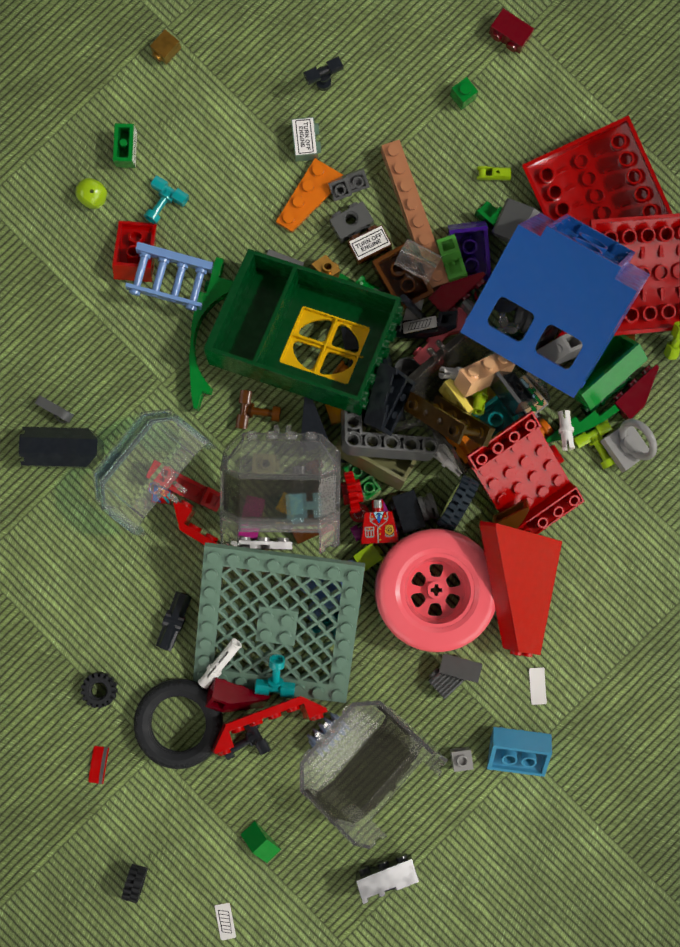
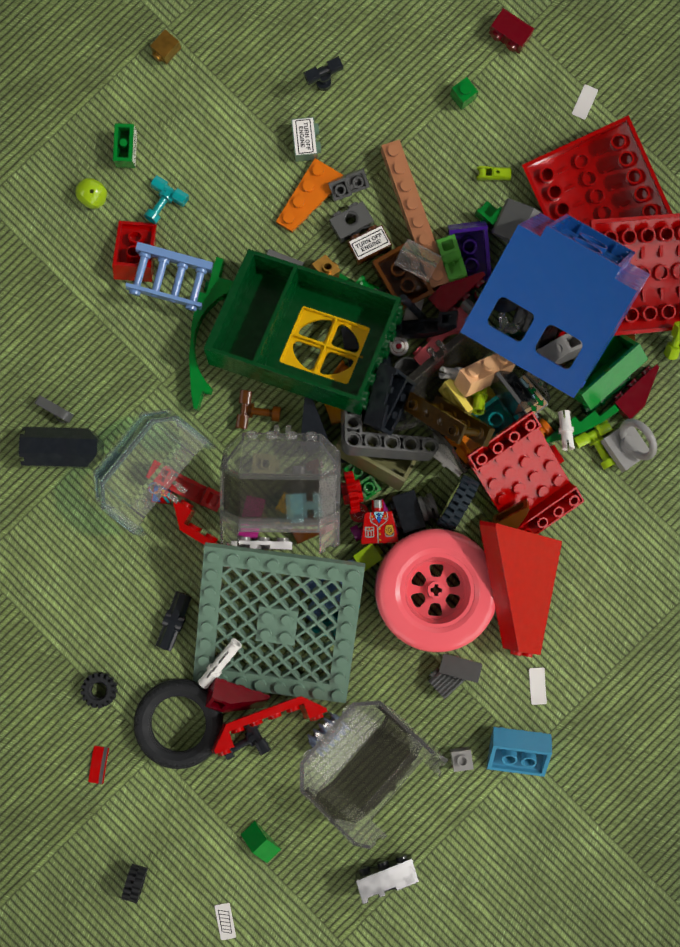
teal bar [255,654,295,698] -> none
white sticker [403,316,437,334] -> none
none -> white tile [389,337,408,357]
none -> white sticker [572,84,598,120]

